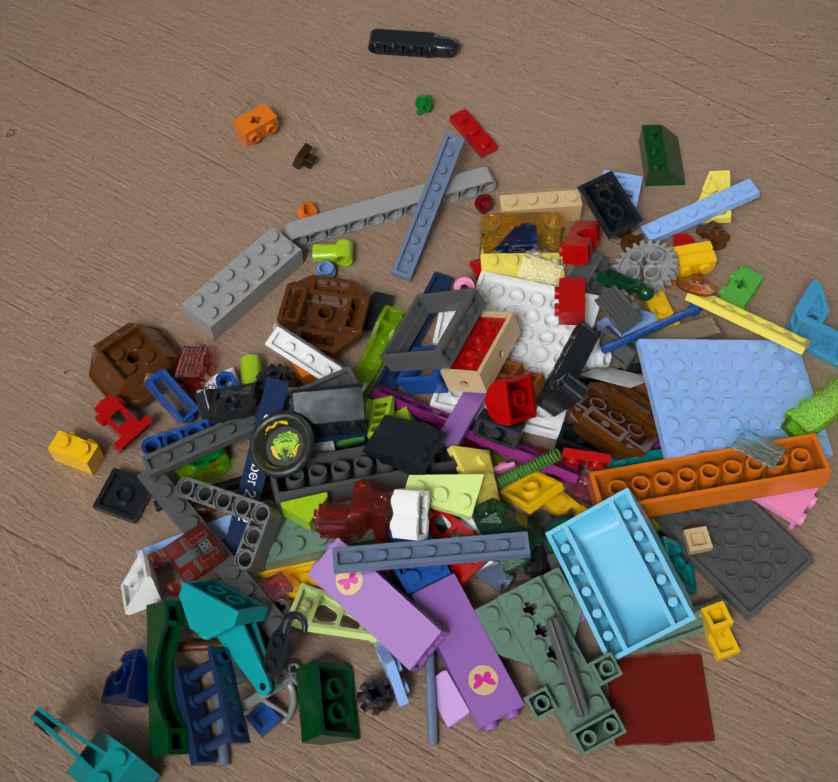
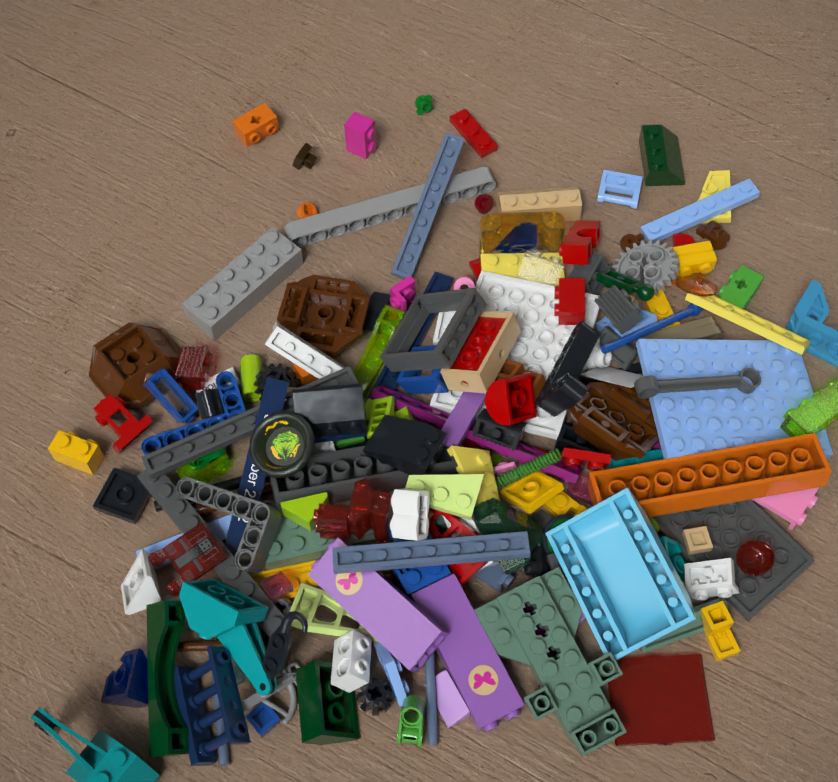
black plate [207,382,259,424] -> none
lime piece [312,239,354,267] -> none
medium blue plate [316,261,336,278] -> none
black piece [368,29,460,58] -> none
dark grey axle [545,618,590,717] -> none
black slope [577,170,643,239] -> none
clear light blue tile [732,428,786,469] -> none
none -> white brick [330,630,372,693]
none -> dark pink brick [344,112,377,159]
none -> dark pink bracket [389,276,416,322]
none -> bright green piece [397,695,425,747]
none -> dark grey piece [634,368,761,399]
none -> white bracket [684,558,739,601]
none -> clear red hair [736,540,775,577]

